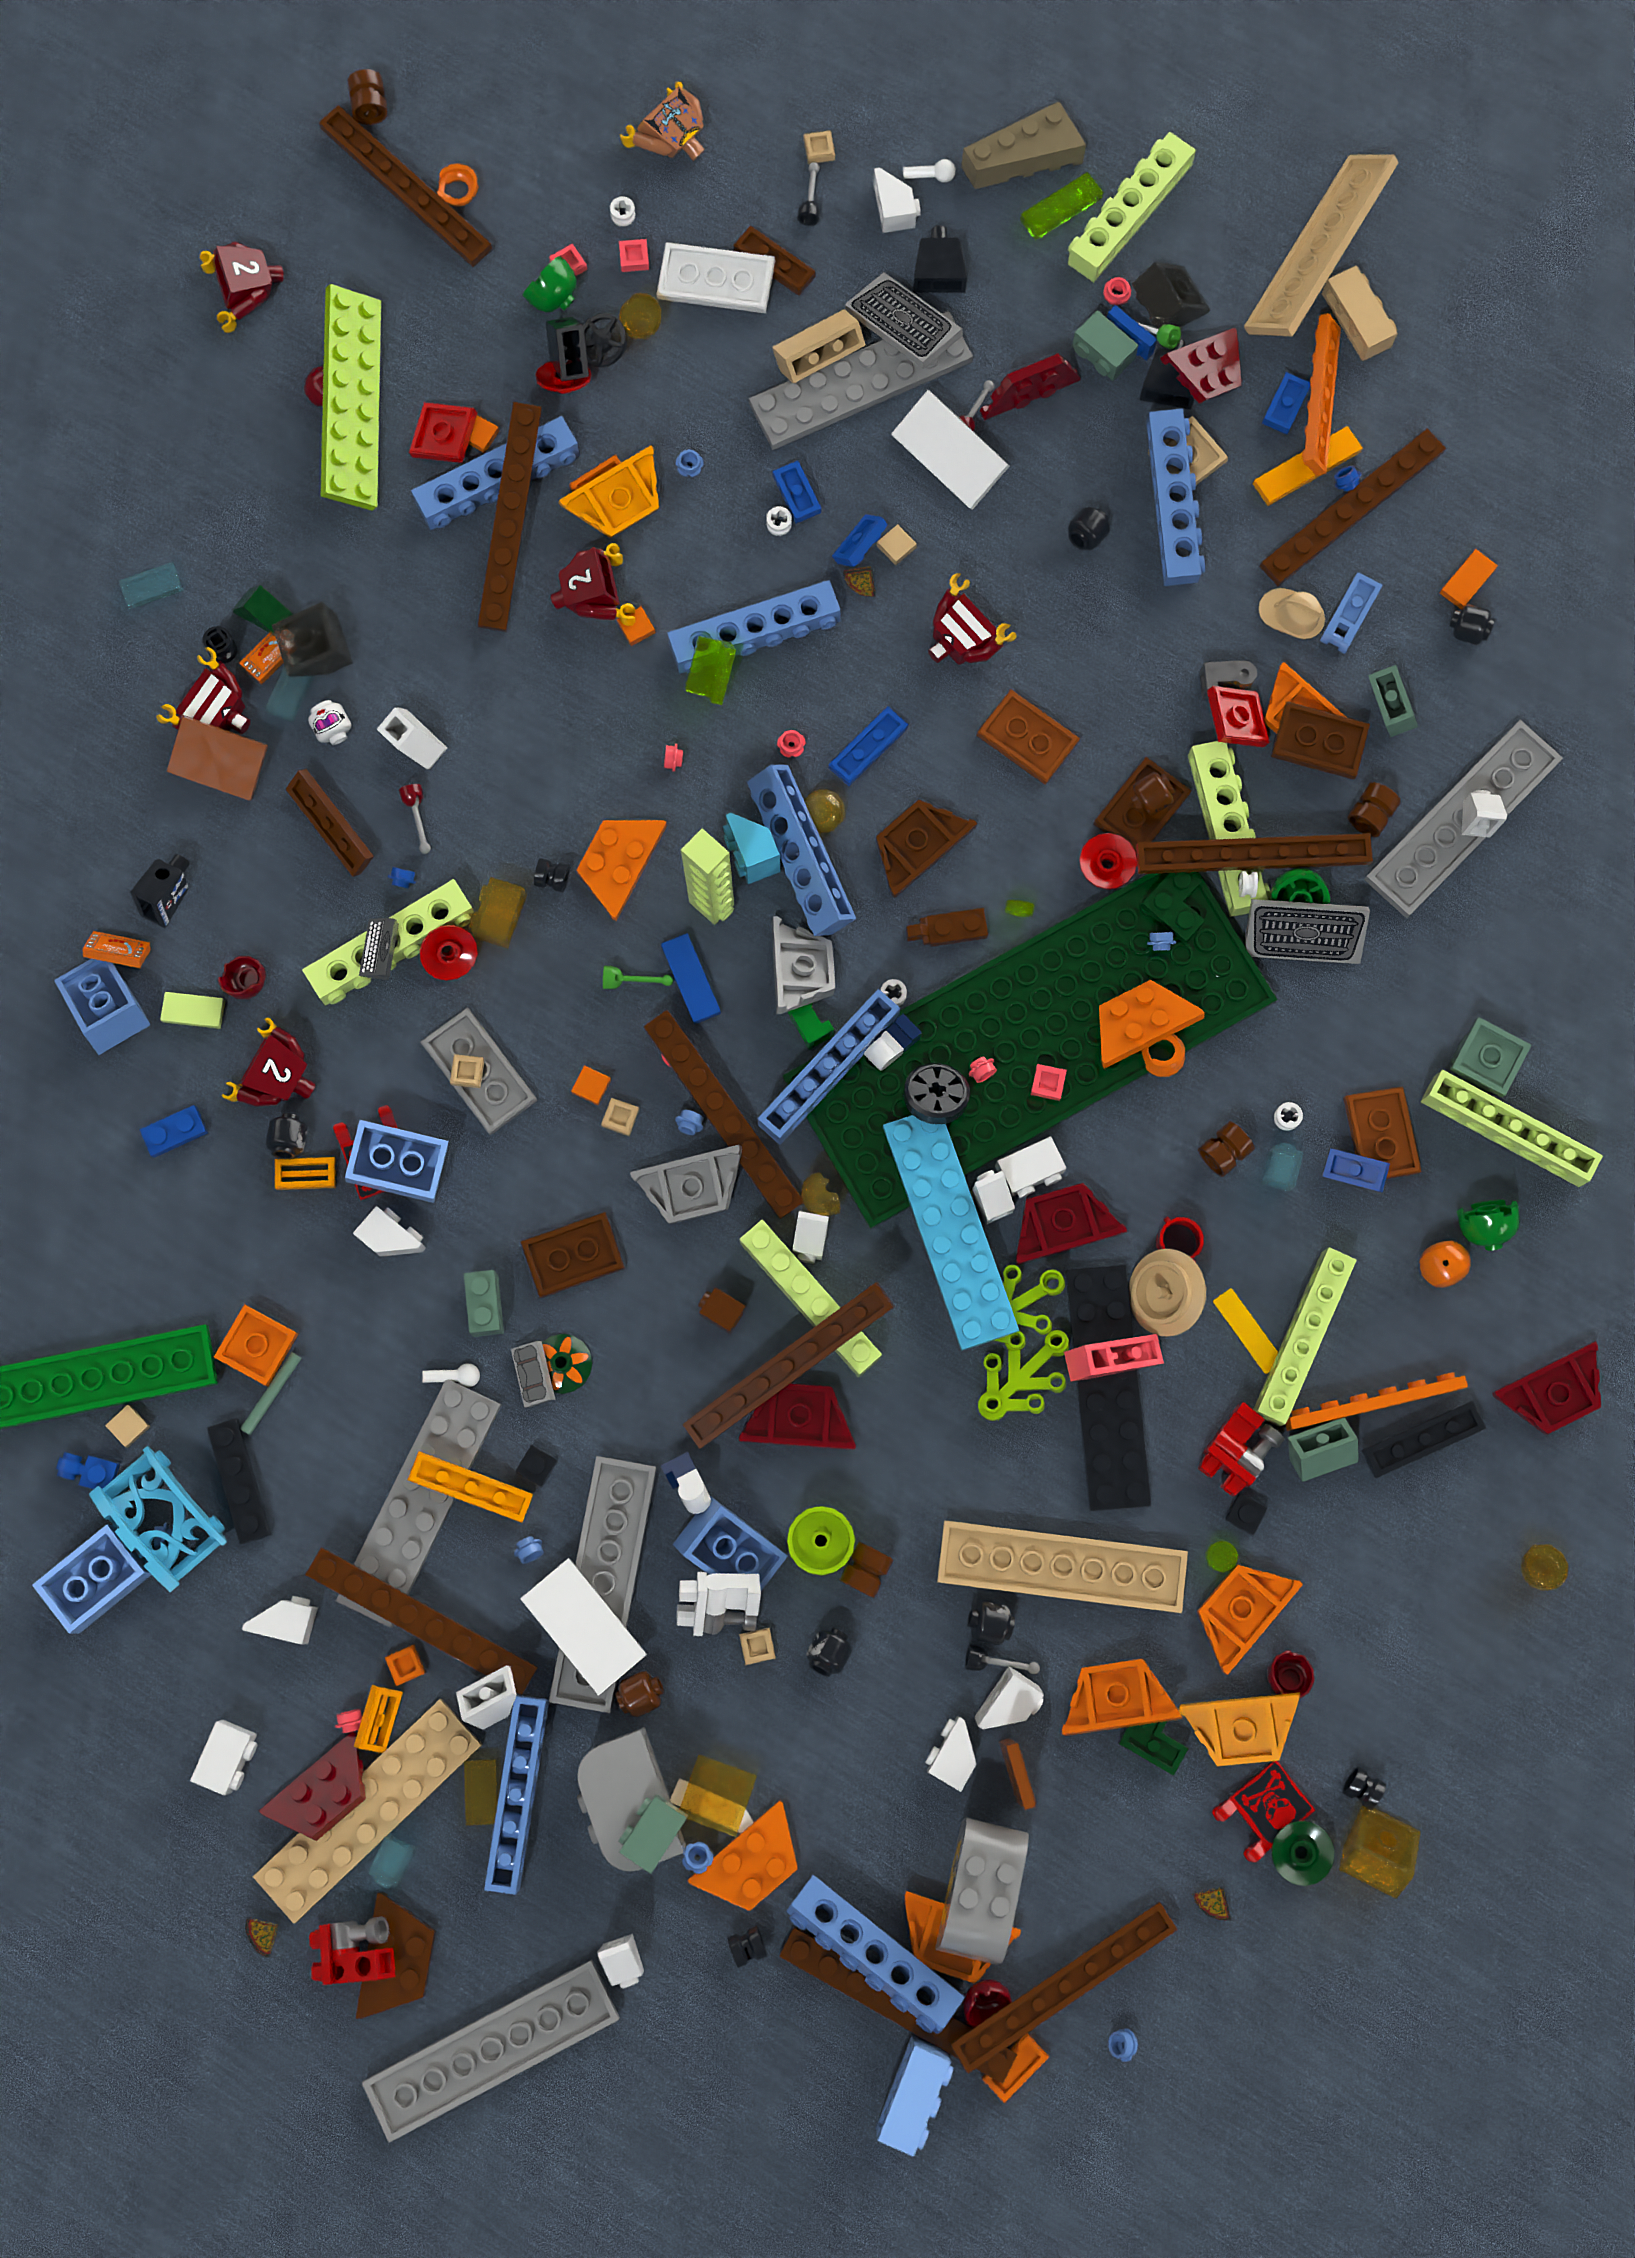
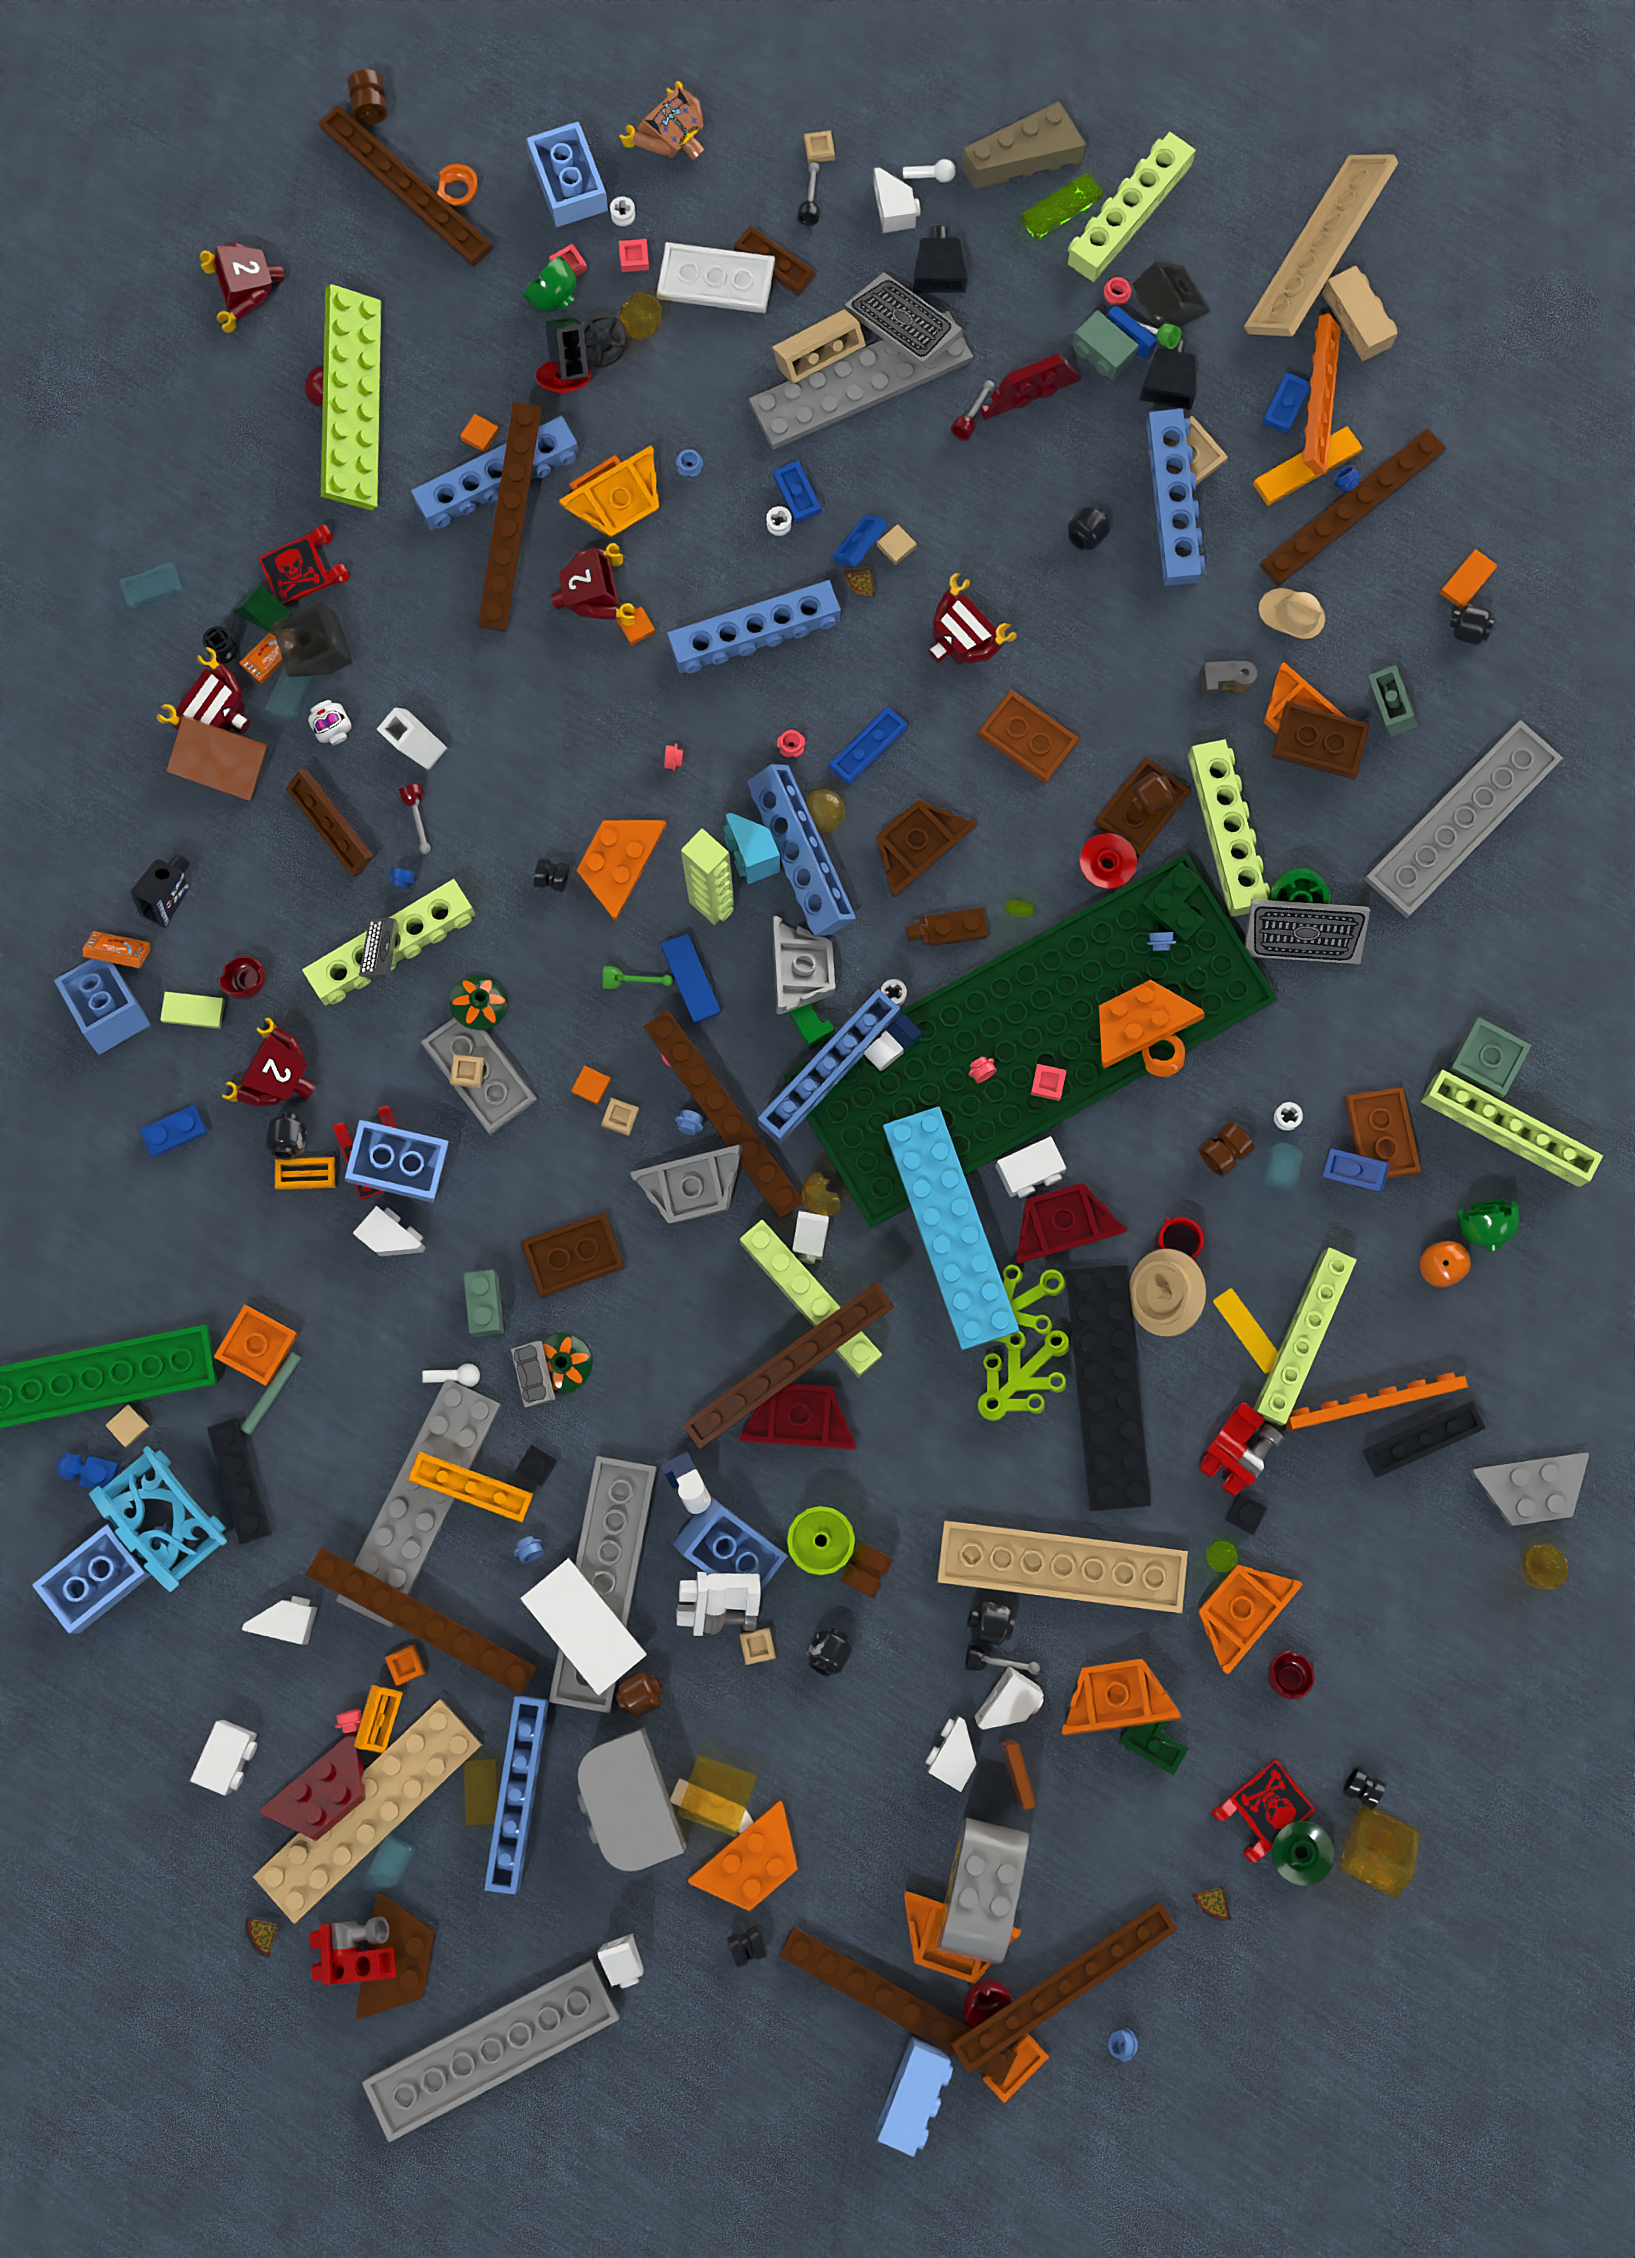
red tile [409,402,478,463] -> none
red dish [419,925,478,981] -> none
white slope [456,1666,517,1730] -> none
clear yellow brick [469,877,527,949] -> none
sand green brick [618,1794,688,1874] -> none
medium blue plate [682,1842,713,1874] -> none
clear neon green panel [685,636,736,705] -> none
reddish brown brick [698,1287,746,1335] -> none
medium blue brick [786,1875,965,2034] -> none
white tile [891,390,1010,510] -> none
black wheel [903,1063,970,1124] -> none
white slope [971,1170,1015,1225] -> none
coral slope [1064,1334,1164,1382] -> none
reddish brown plate [1136,833,1373,874] -> none
wing [1160,328,1242,404] -> none
light orange wing [1179,1693,1300,1766] -> none
red tile [1207,686,1270,747] -> none
white bush [1239,871,1258,898] -> none
sand green brick [1288,1417,1359,1482] -> none
medium blue plate [1320,572,1383,654] -> none
reddish brown wheel [1347,782,1401,837] -> none
white slope [1461,790,1507,838] -> none
dark red wing [1492,1341,1601,1435] -> none
none -> flag [258,525,350,606]
none -> dark green dish [449,976,508,1030]
none -> light blue brick [526,121,608,227]
none -> light grey wing [1470,1452,1589,1526]

